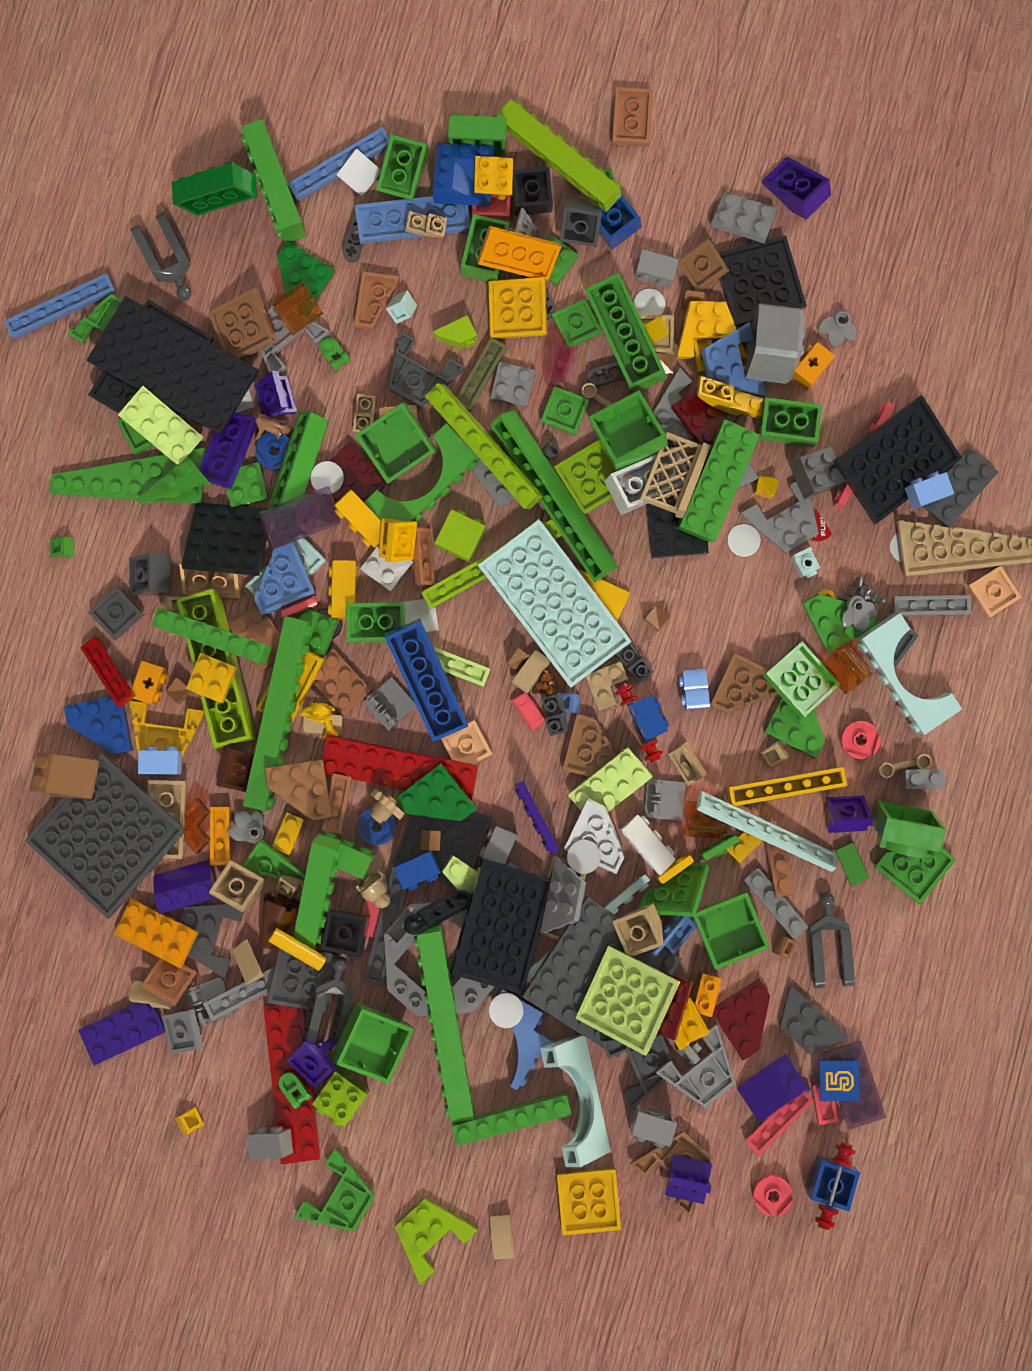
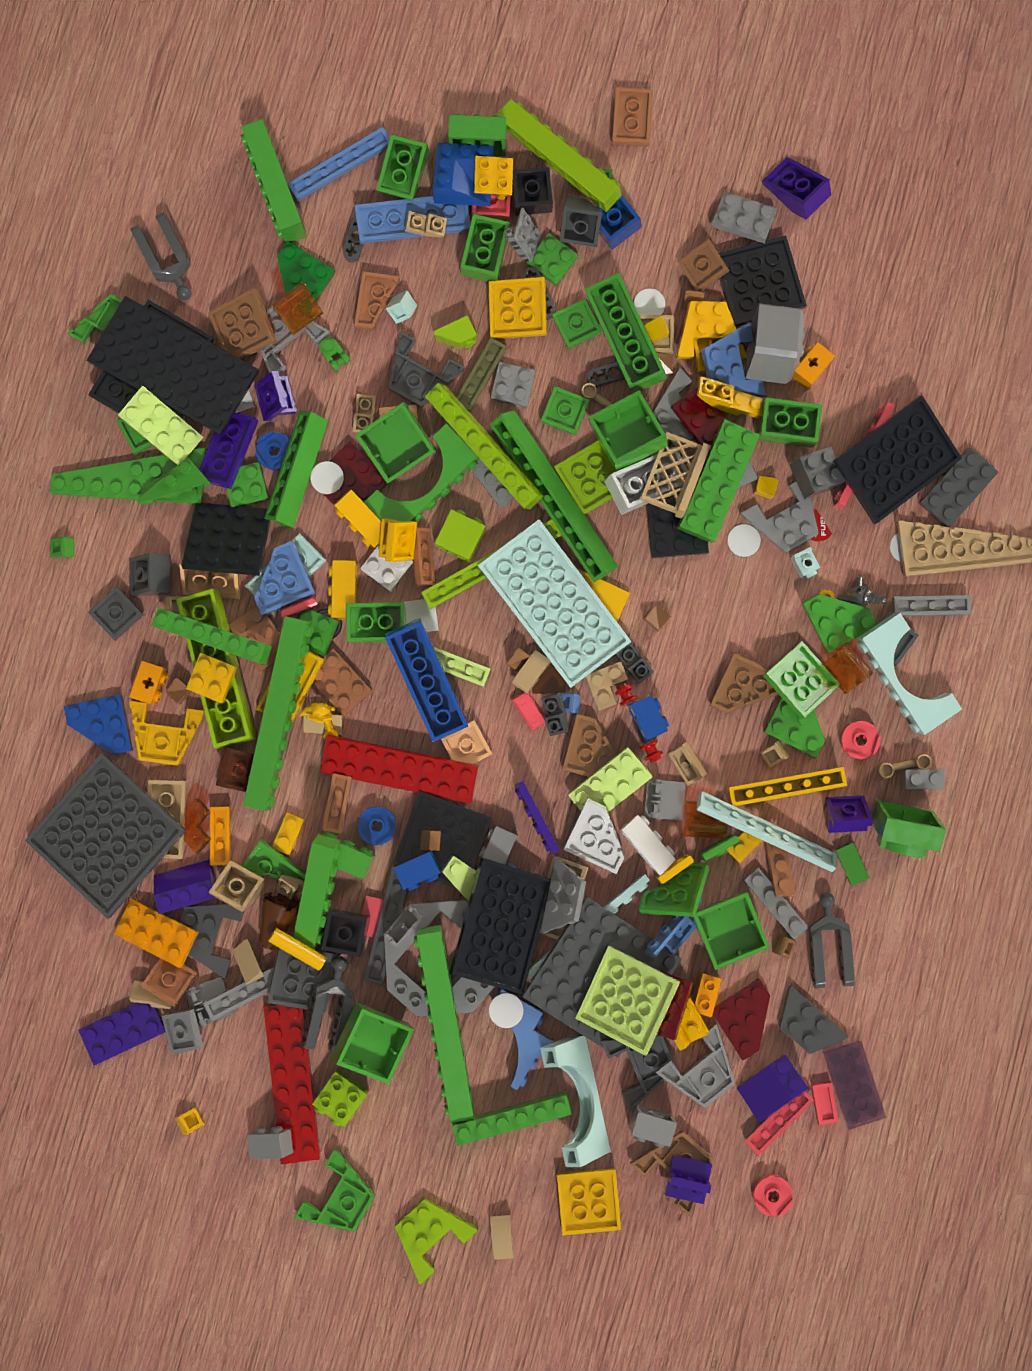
medium blue plate [4,273,116,340] -> none
medium nougat slope [29,753,100,799] -> none
red tile [80,636,135,708] -> none
light blue brick [138,747,182,775] -> none
green brick [171,162,257,216] -> none
light grey plate [227,810,264,844] -> none
medium nougat piece [254,413,294,440] -> none
clear purple plate [259,486,341,550] -> none
medium nougat plate [264,760,332,821] -> none
bright green plate [279,1072,312,1109] -> none
dark purple bracket [286,1037,337,1087] -> none
white sticker [337,148,381,197] -> none
tan piece [356,870,391,909] -> none
light grey hinge [363,677,416,731] -> none
tan plant [369,789,405,824] -> none
green plate [395,763,477,821] -> none
black plate [404,889,471,935] -> none
light orange plate [477,226,561,281] -> none
dark orange plant [536,670,557,695] -> none
dark grey hinge [543,441,559,458] -> none
clear pink brick [546,343,575,389] -> none
white sticker [567,840,601,874] -> none
tan slope [612,903,664,957] -> none
light grey piece [635,249,679,287] -> none
light grey tile [676,1042,702,1065] -> none
light blue brick [679,668,710,710] -> none
blue brick [806,1142,860,1230] -> none
blue tile [818,1060,860,1101] -> none
light grey plate [819,311,857,348] -> none
light grey plate [842,596,877,632] -> none
bright green plate [873,847,956,905] -> none
light blue brick [905,472,954,509] -> none
light nougat plate [967,566,1022,618] -> none

